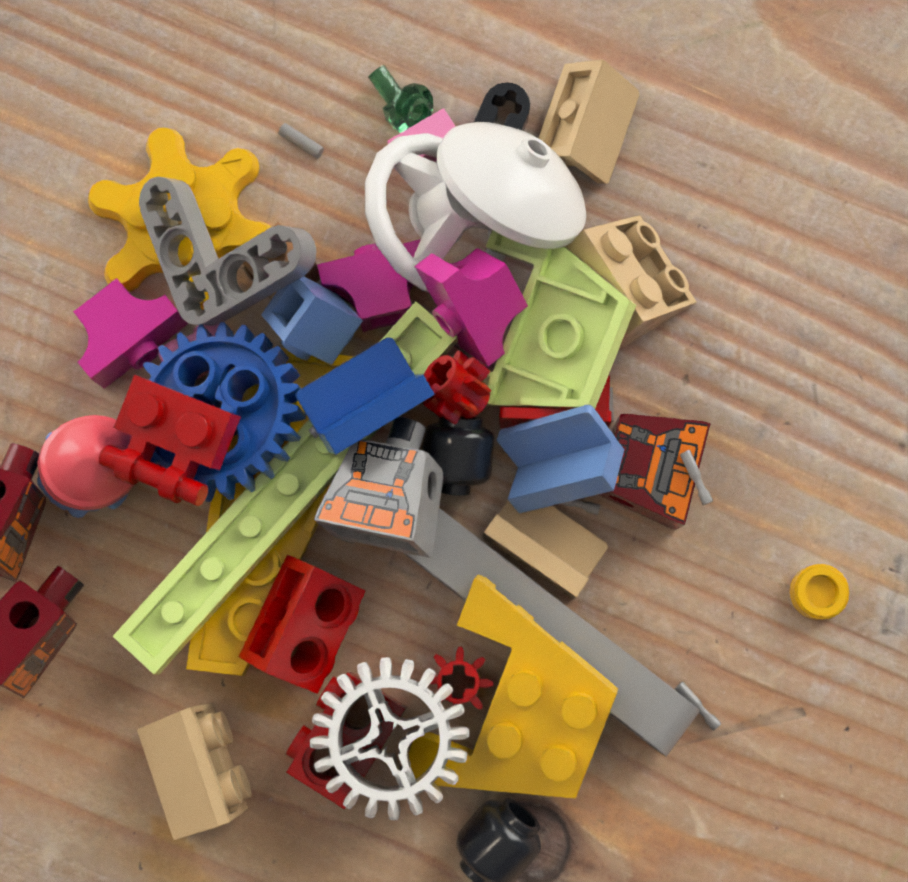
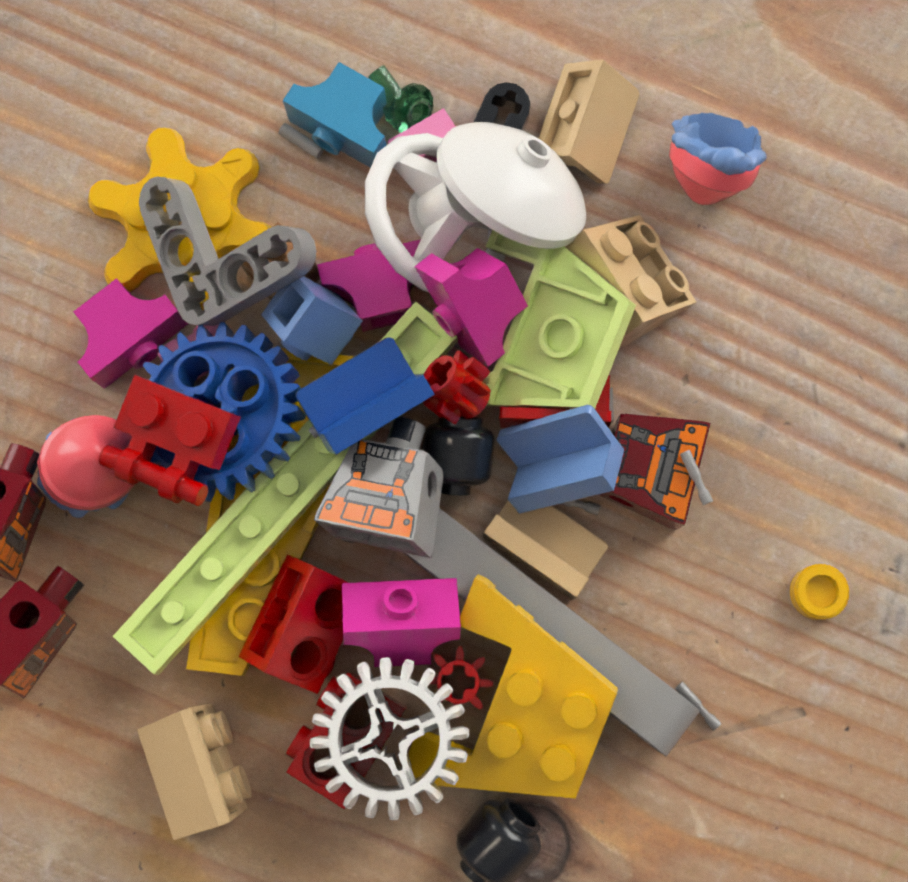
none -> dark azure brick [283,62,387,168]
none -> dark pink brick [342,578,461,667]
none -> medium blue hair [669,113,767,205]

